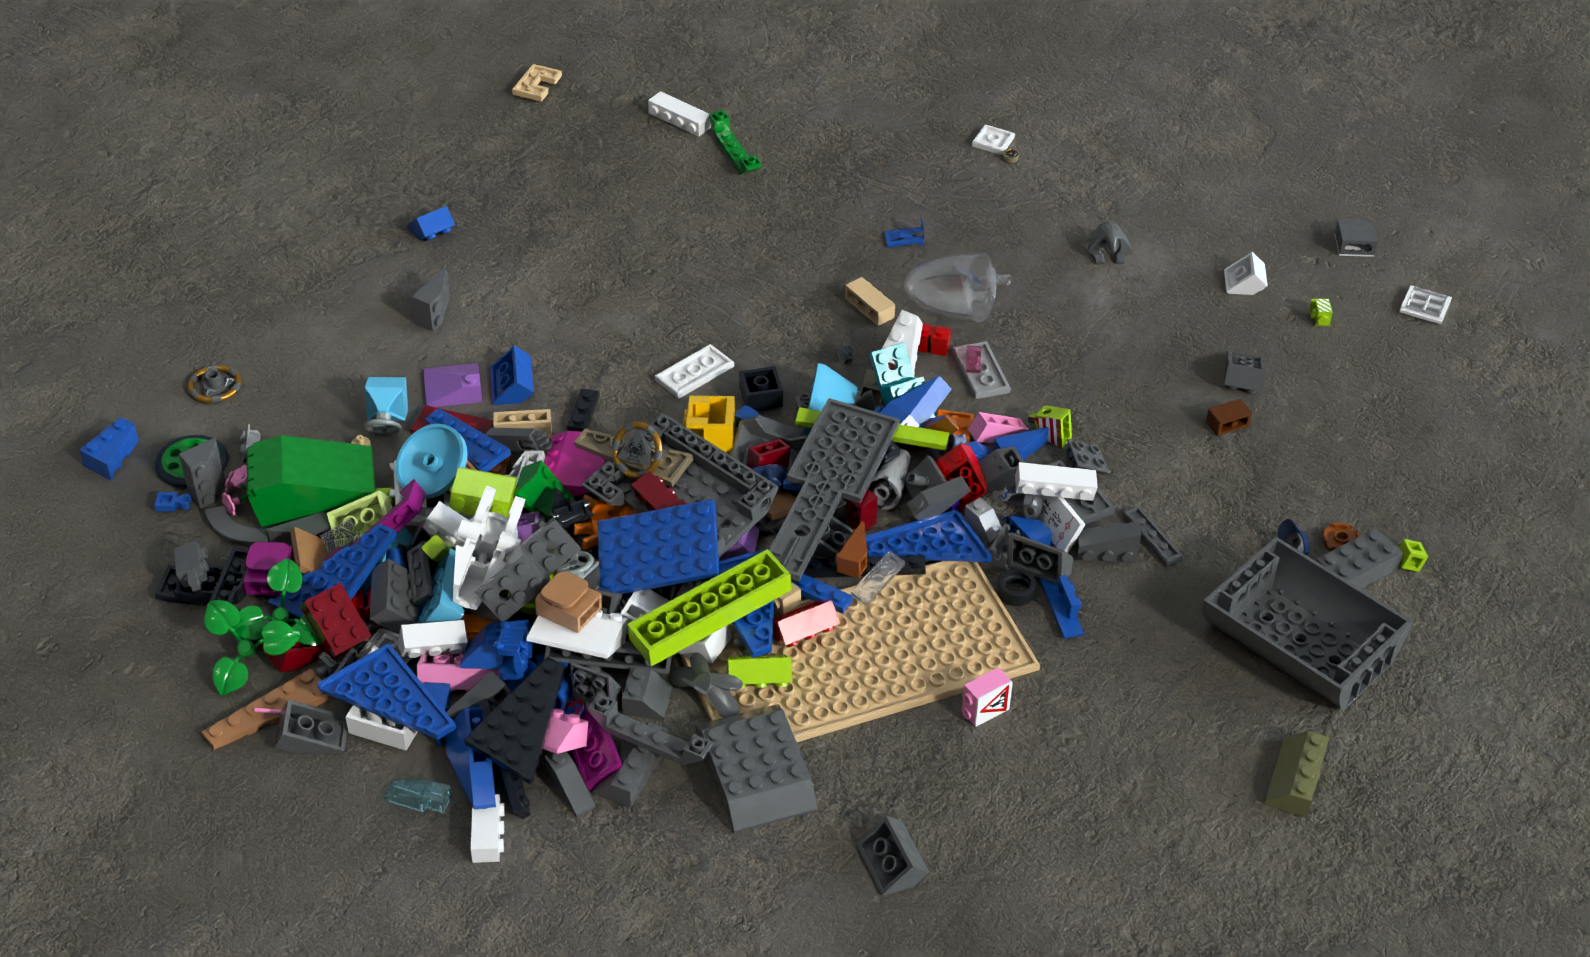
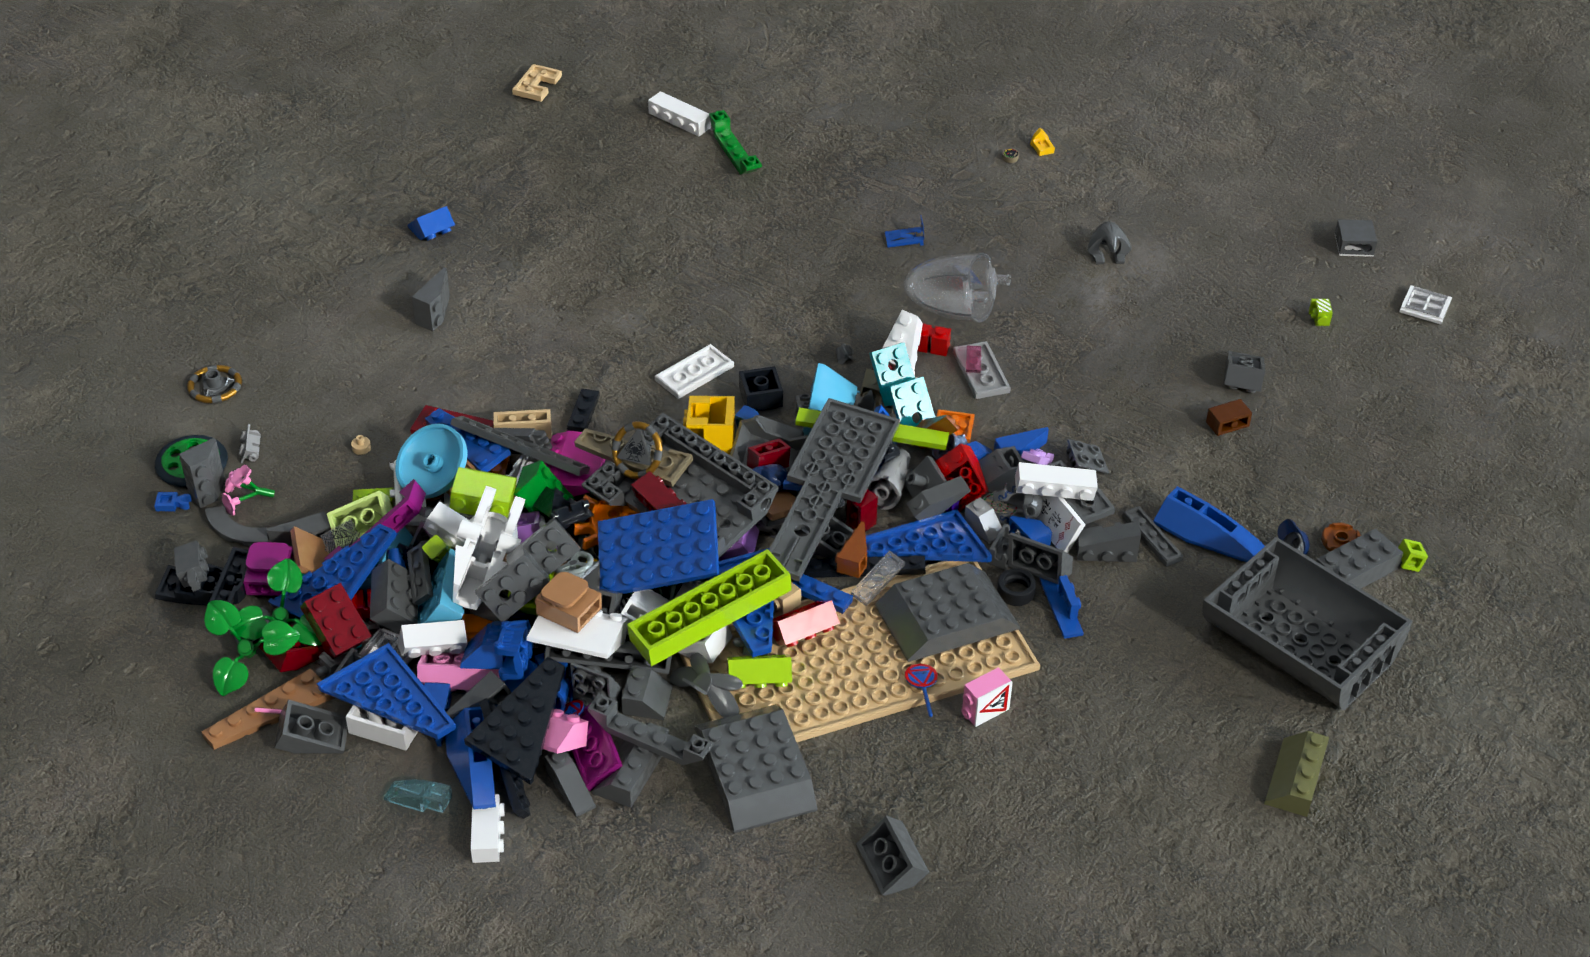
blue wedge [79,417,139,481] -> none
green windscreen [247,435,376,527] -> none
medium azure piece [363,377,408,434] -> none
medium lavender slope [423,363,482,407] -> none
blue slope [490,346,534,405] -> none
tan brick [845,277,895,326] -> none
wedge [879,376,951,428] -> none
bright pink slope [968,412,1029,443] -> none
white tile [972,125,1015,155] -> none
torso [1028,405,1072,448] -> none
white slope [1224,252,1267,295] -> none
none -> dark grey tile [450,416,590,476]
none -> dark grey slope [875,563,1020,662]
none -> piece [905,664,938,717]
none -> lavender hinge [1021,448,1054,465]
none -> yellow tile [1030,128,1055,156]
none -> blue wedge [1153,486,1265,562]

